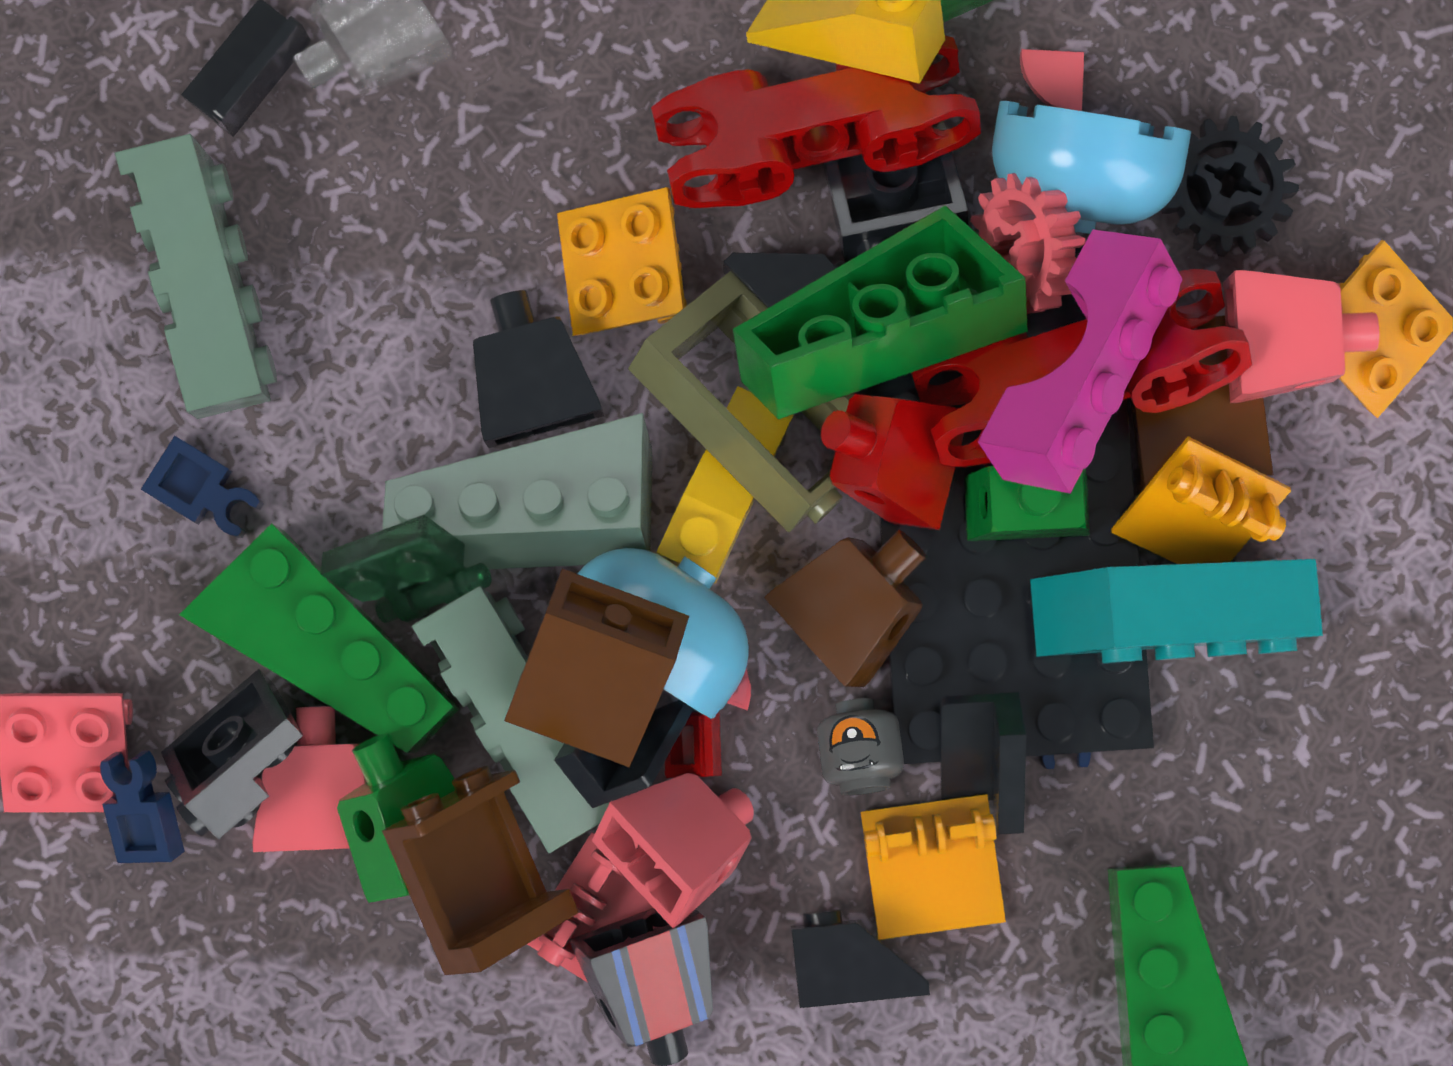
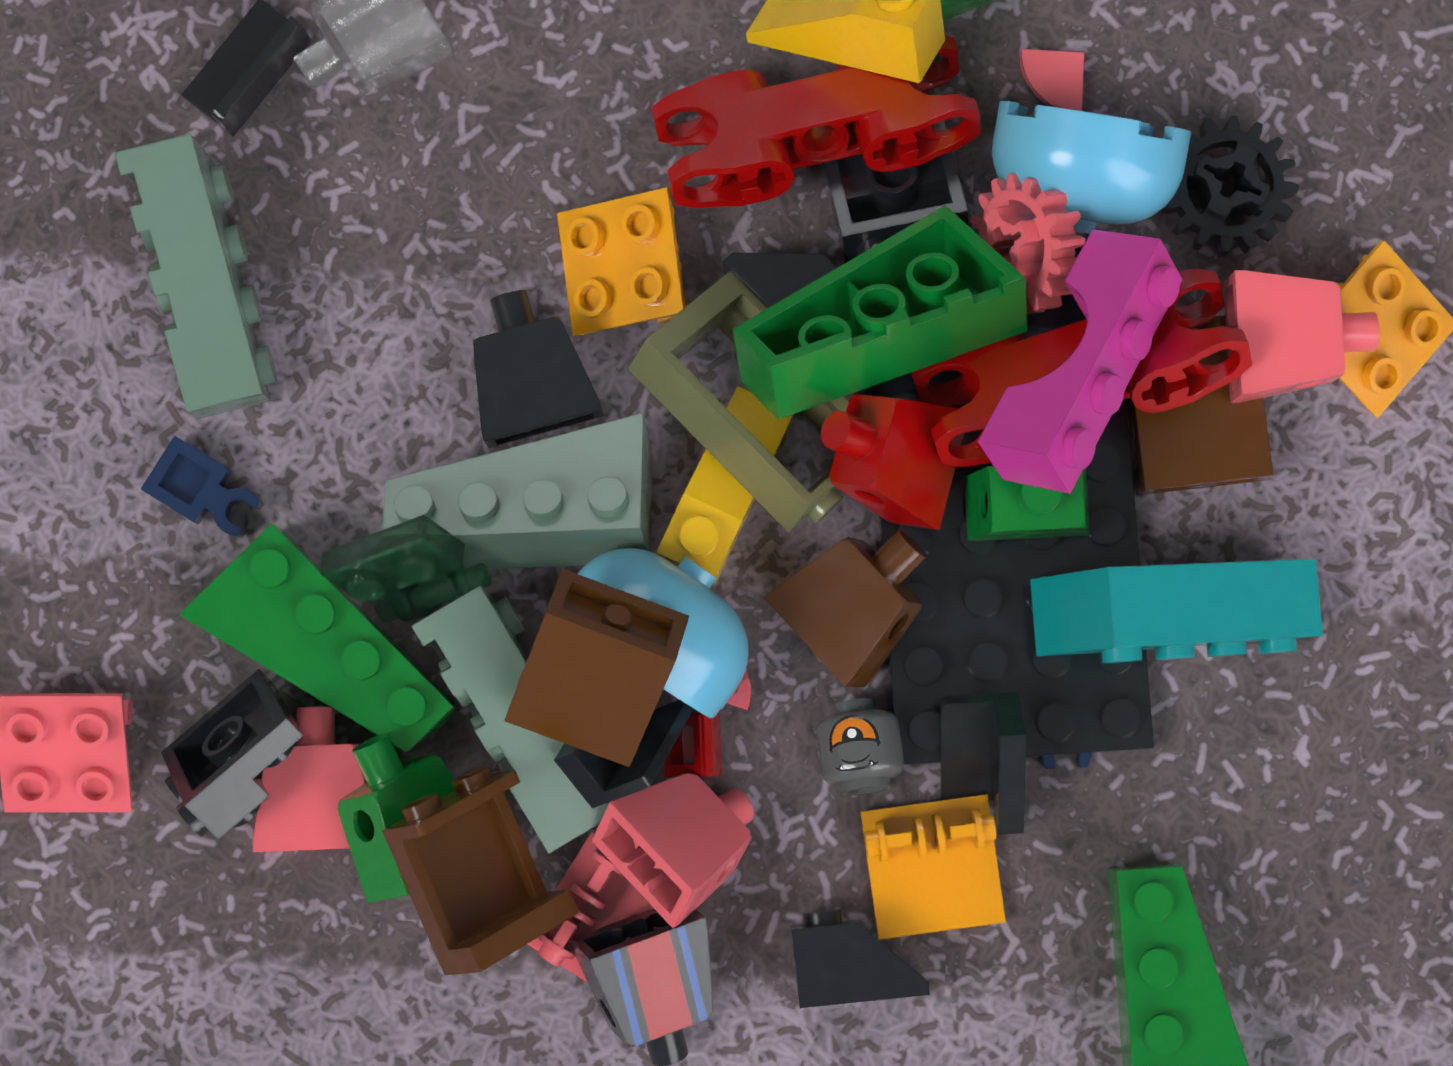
dark blue plate [100,750,185,863] -> none
light orange hinge [1111,436,1291,564] -> none

